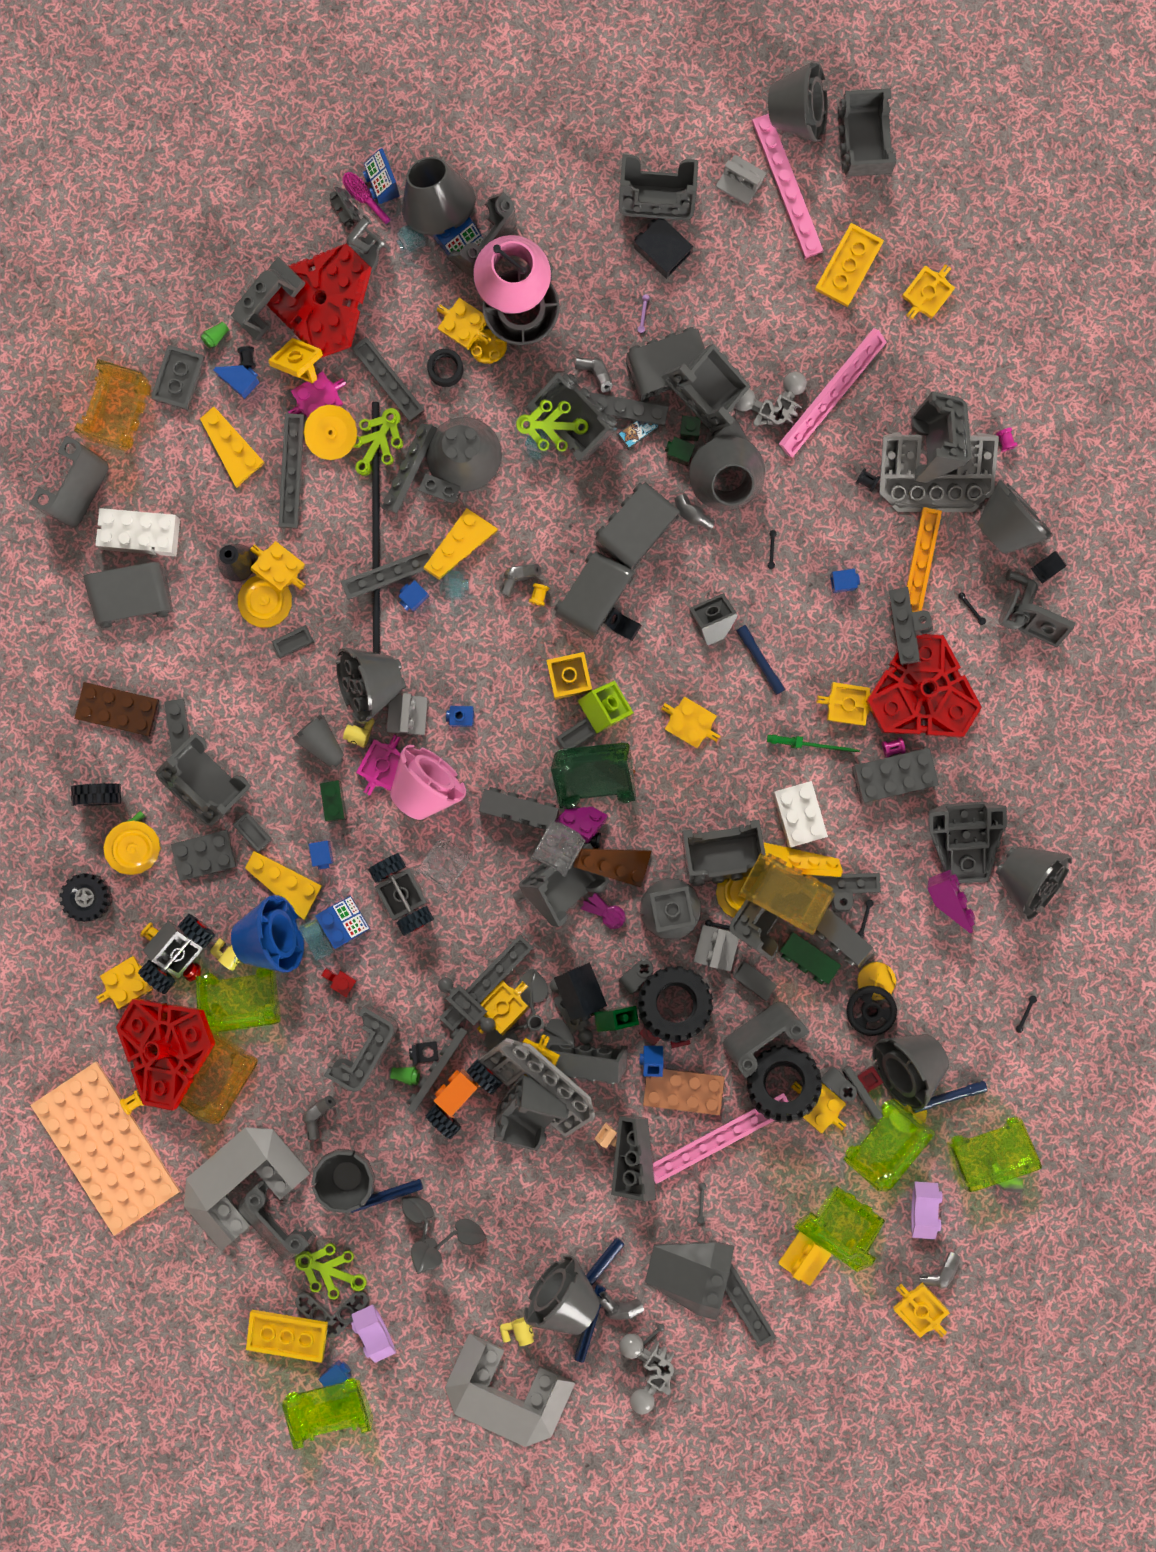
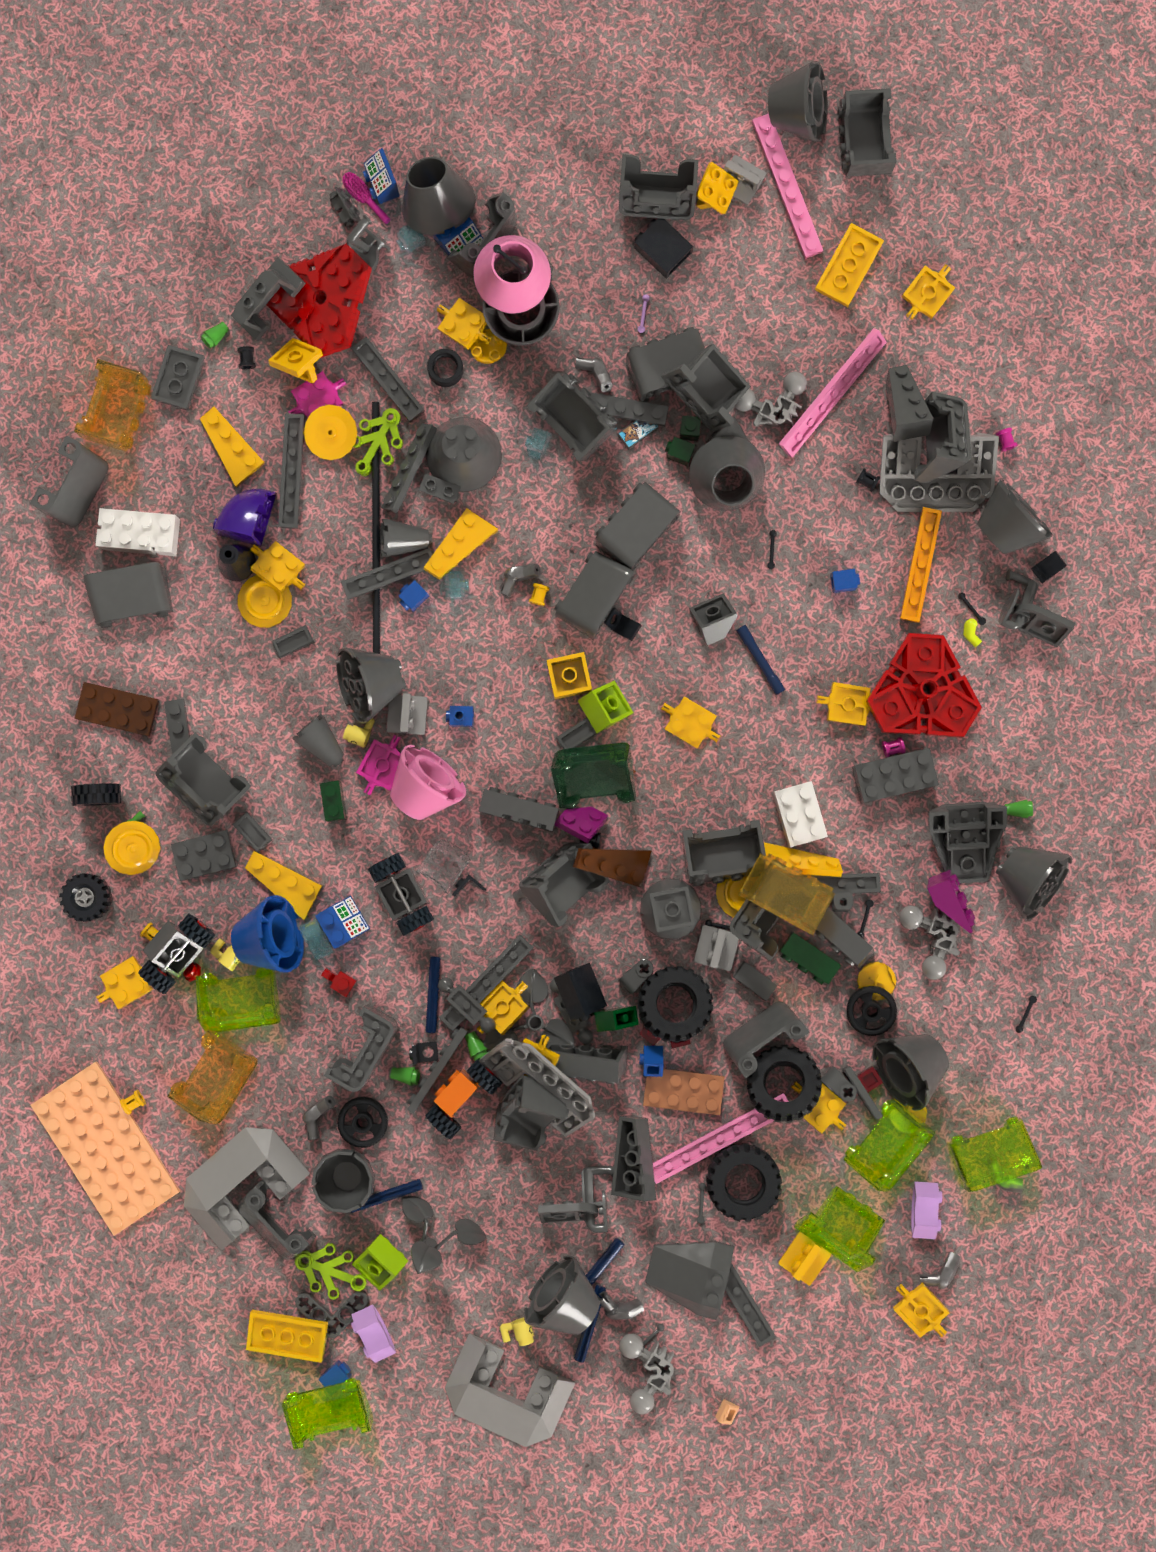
red plate [116,998,216,1111] -> none
blue slope [213,365,260,399] -> none
blue brick [309,840,334,870] -> none
lime plant [516,400,588,452] -> none
clear slope [531,822,585,877] -> none
magenta piece [580,893,626,929] -> none
light nougat tile [595,1123,617,1148] -> none
flat silver arm [674,494,715,530] -> none
green sword [767,734,860,752] -> none
dark grey plate [889,587,933,665] -> none
dark blue piece [911,1081,988,1113] -> none
none -> dark purple brick [213,489,277,547]
none -> black wheel [337,1097,388,1148]
none -> lime slope [352,1234,408,1291]
none -> dark grey cone [380,519,432,557]
none -> dark blue axle [426,956,441,1033]
none -> black bracket [452,875,487,897]
none -> bright green cone [464,1031,488,1061]
none -> dark grey plate [538,1165,614,1233]
none -> yellow bracket [696,162,739,215]
none -> black tyre [706,1143,782,1222]
none -> light nougat slope [715,1399,739,1425]
none -> dark grey wedge [886,365,933,442]
none -> light grey piece [899,905,960,980]
none -> neon yellow arm [963,618,982,648]
none -> bright green cone [1004,799,1033,818]

